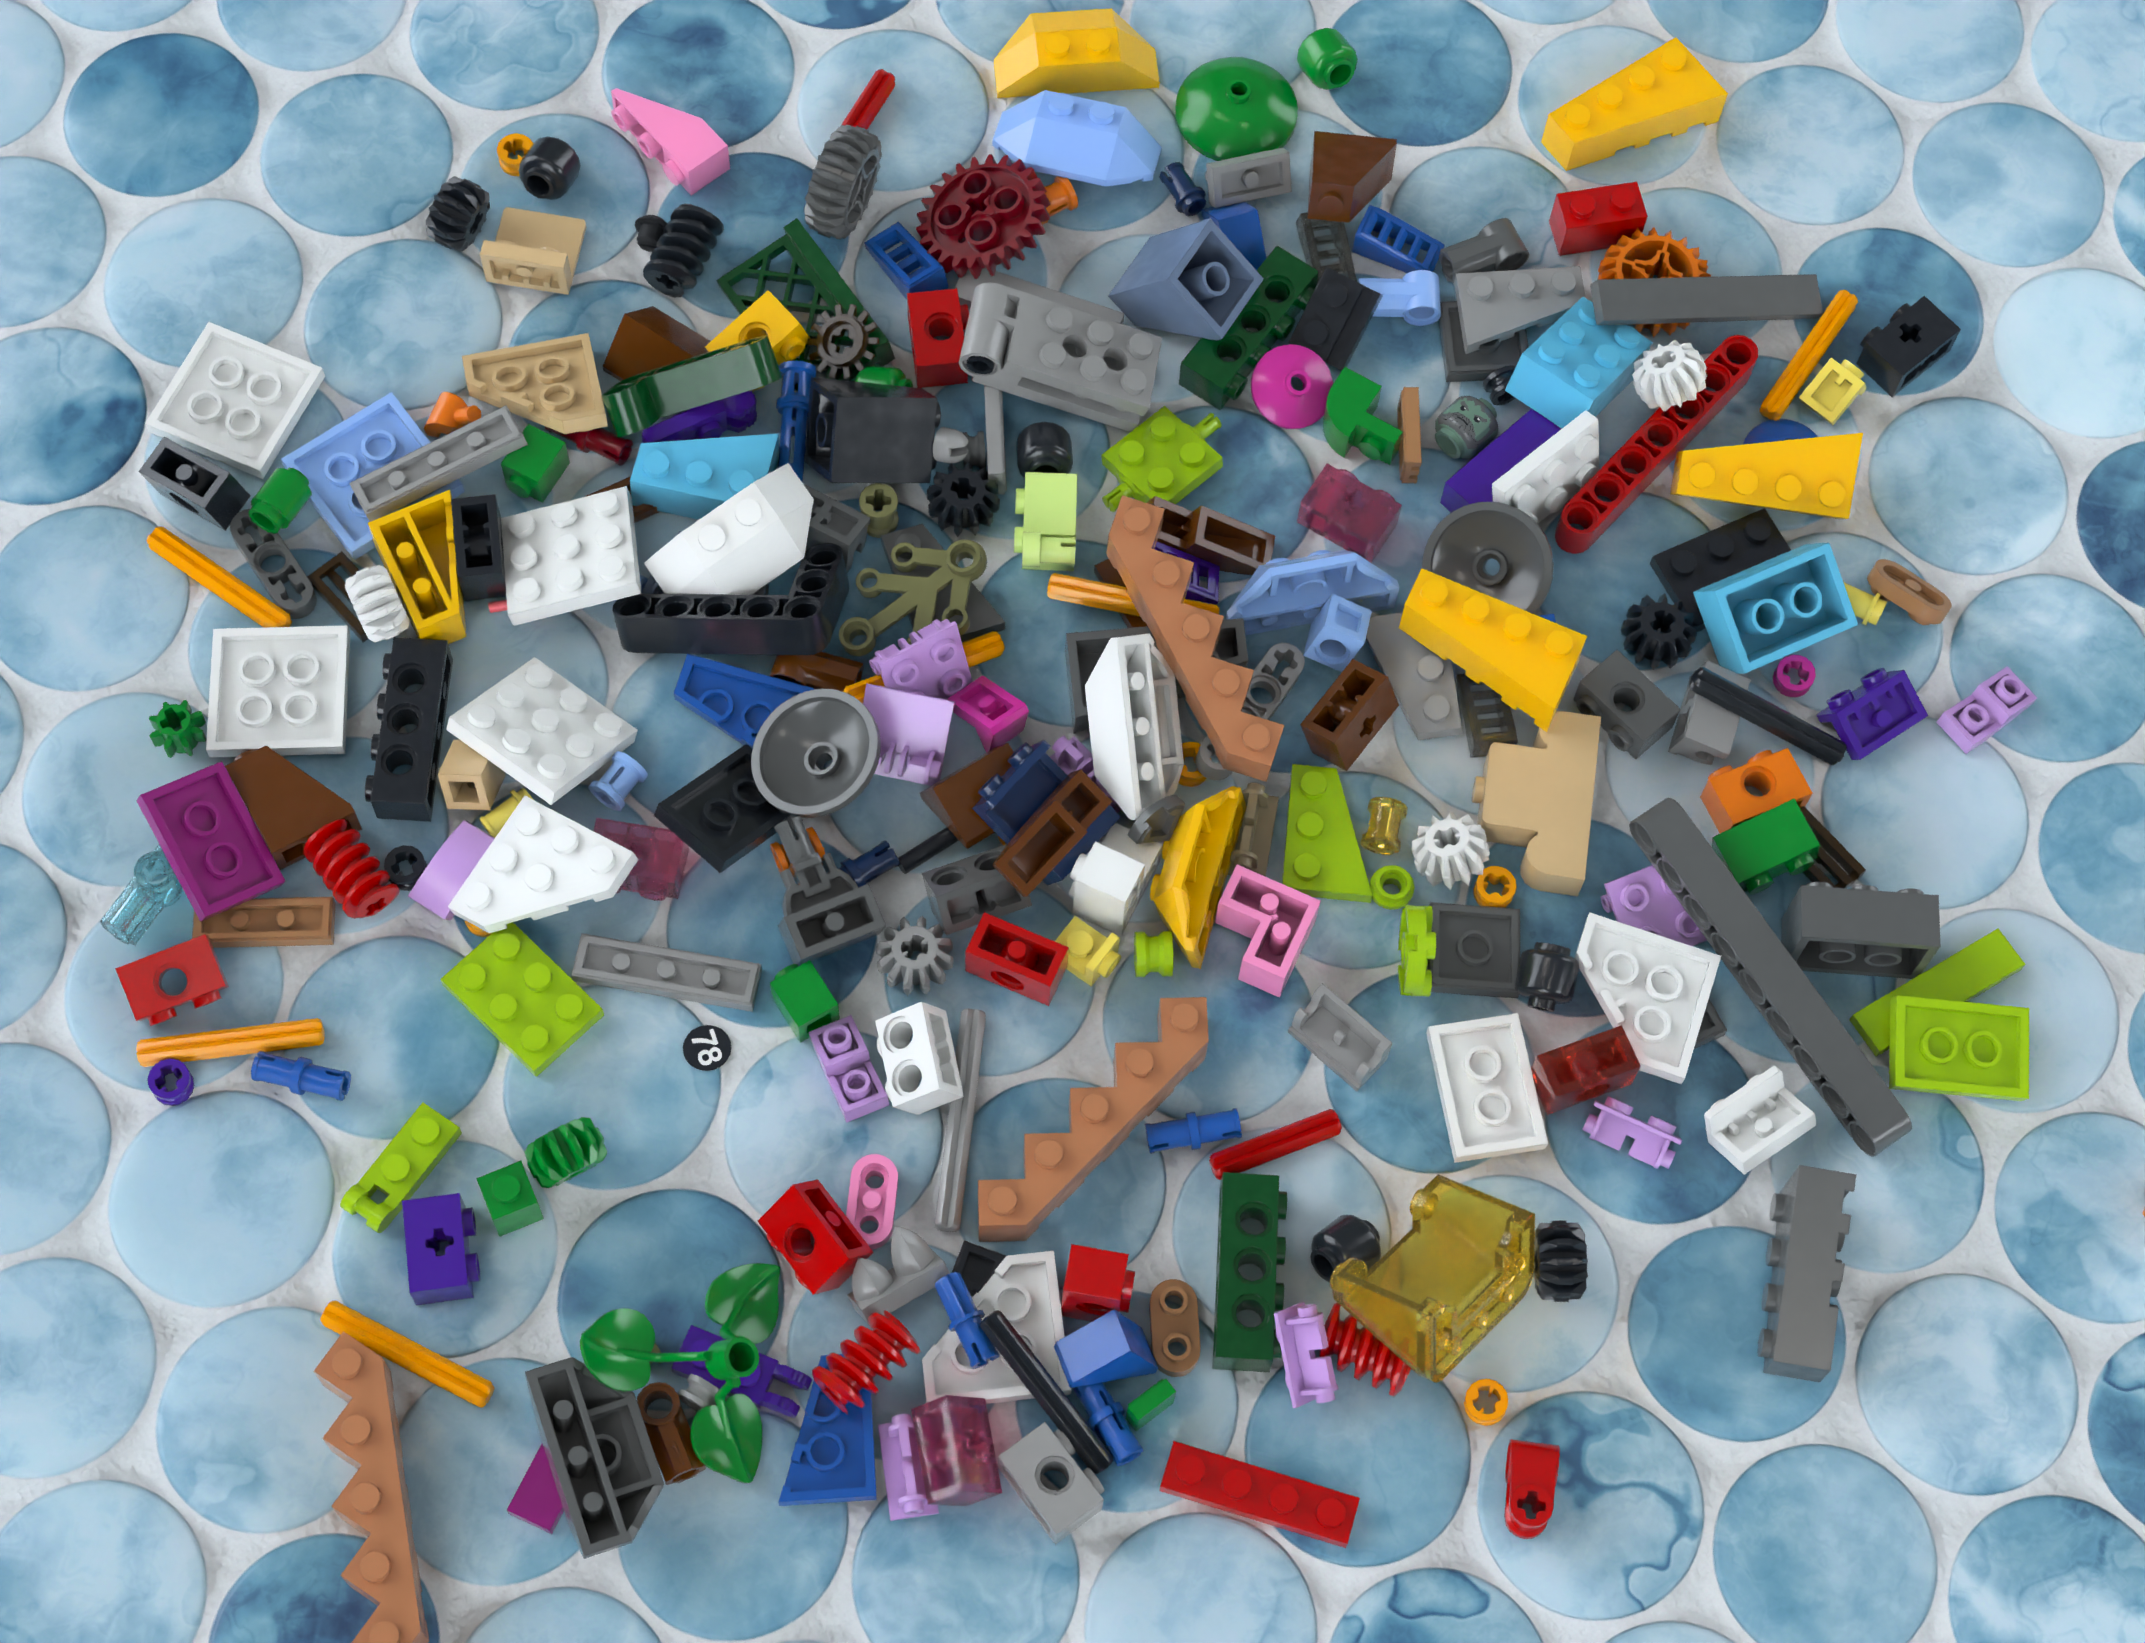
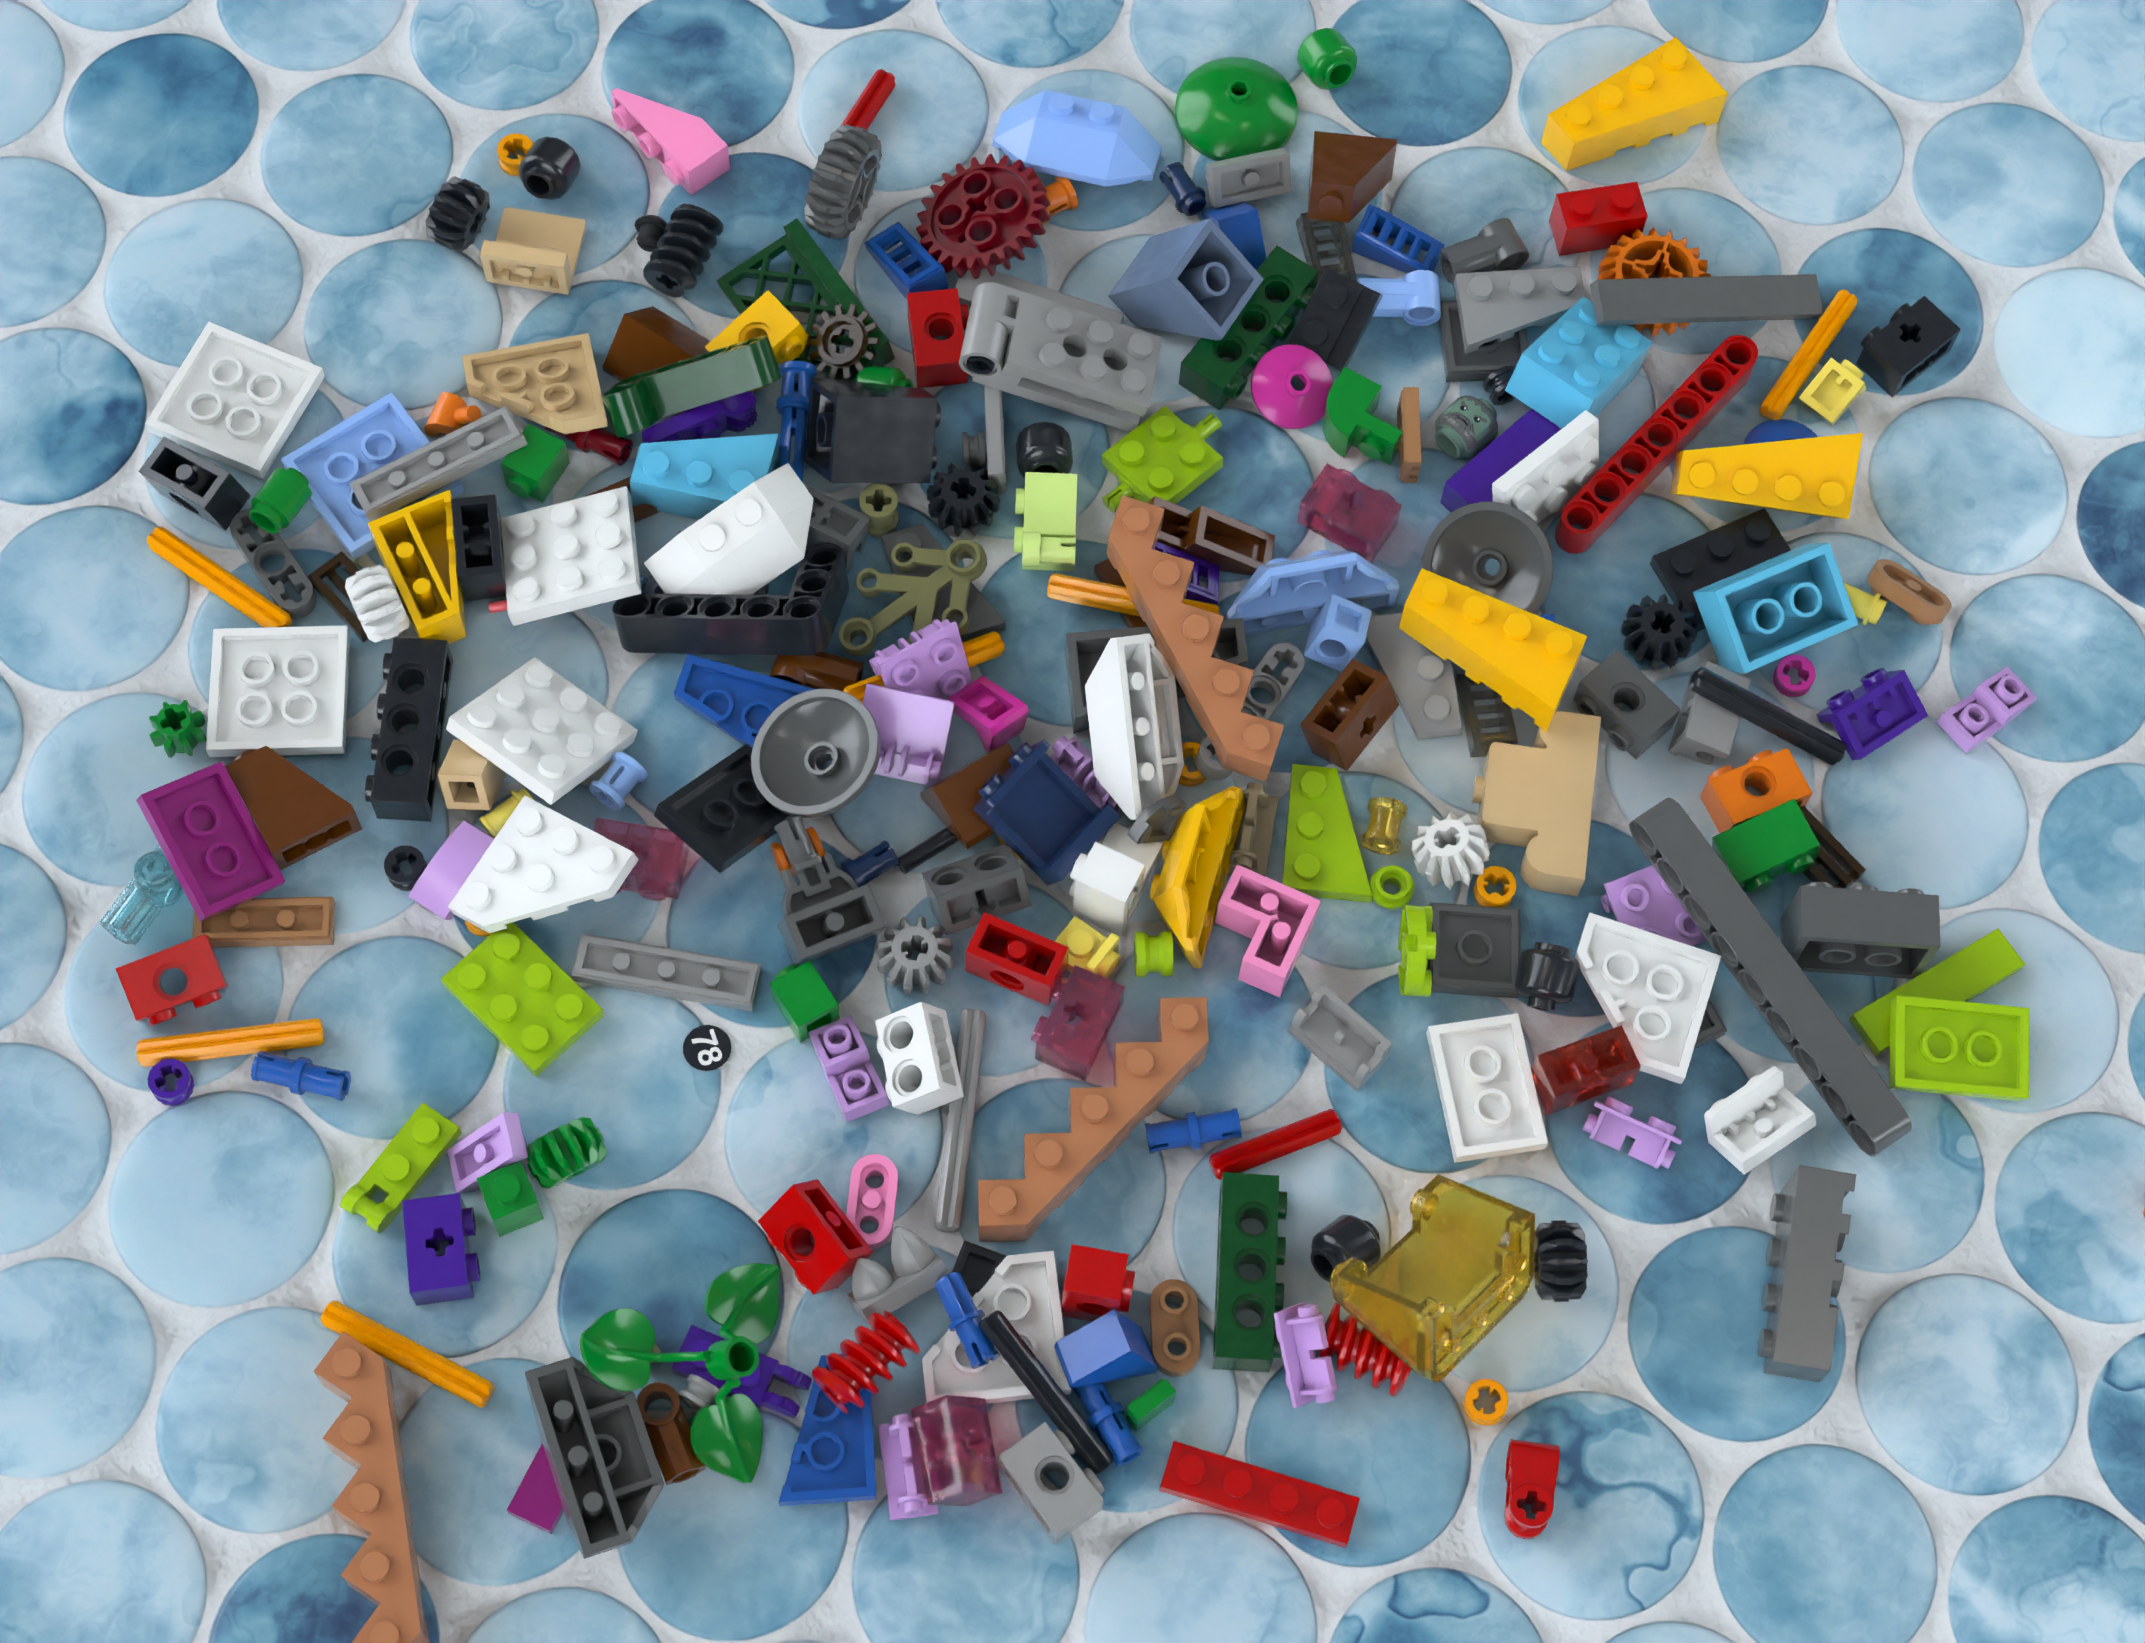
red piece [303,819,400,919] -> none
light grey hinge [933,427,968,463] -> none
reddish brown slope [992,769,1112,897] -> none
yellow wedge [994,8,1160,98] -> none
white gear [1632,340,1707,411] -> none
none -> lavender slope [447,1112,528,1194]
none -> clear pink brick [1031,965,1125,1081]

